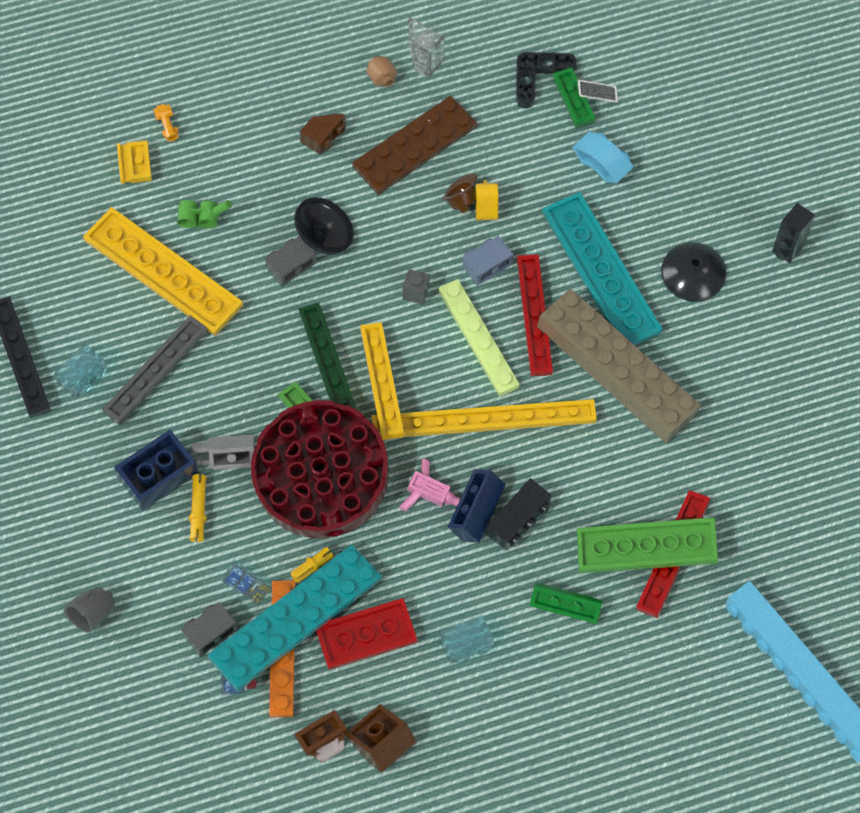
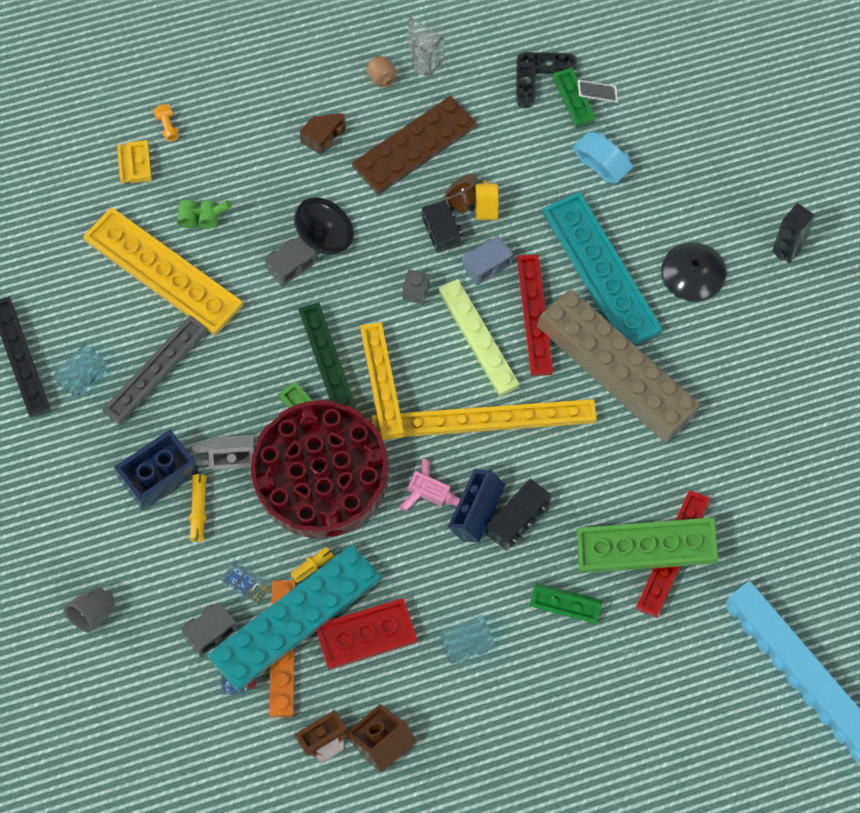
none -> black brick [422,200,463,253]

